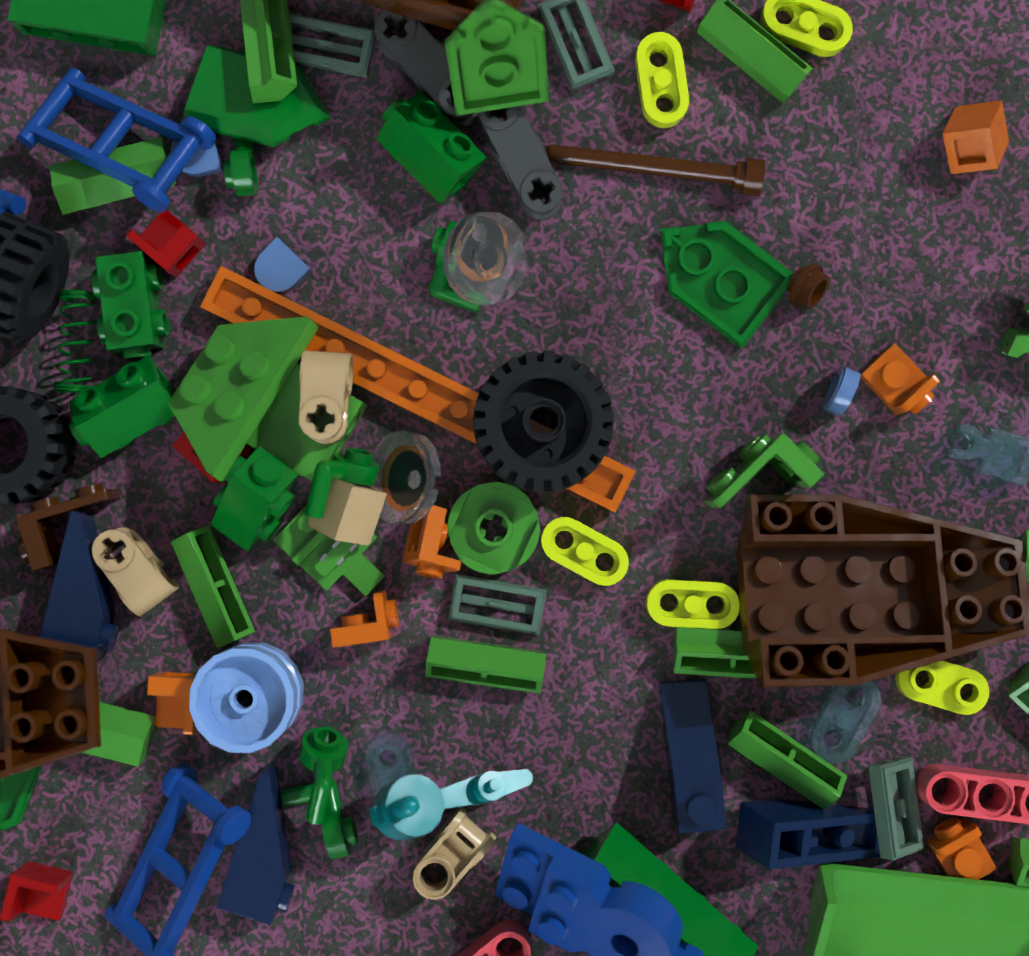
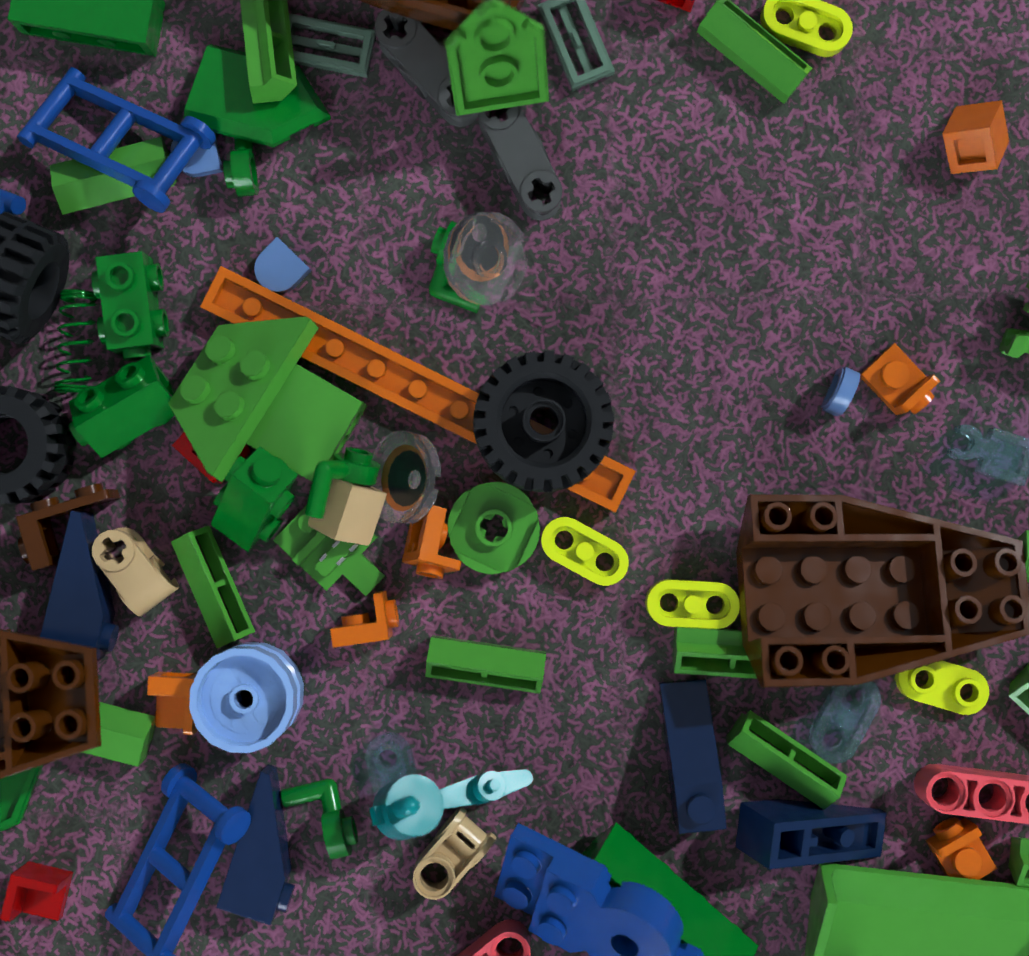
red panel [125,210,206,278] -> none
tan piece [299,351,353,445] -> none
green plate [299,727,348,825] -> none
green brick [376,92,487,204] -> none
sand green tile [448,573,547,635] -> none
reddish brown piece [545,144,765,197] -> none
neon yellow plate [635,32,689,128] -> none
green tile [660,220,794,349] -> none
bright green bracket [703,433,824,508] -> none
reddish brown plate [787,263,830,309] -> none
sand green tile [868,756,924,860] -> none

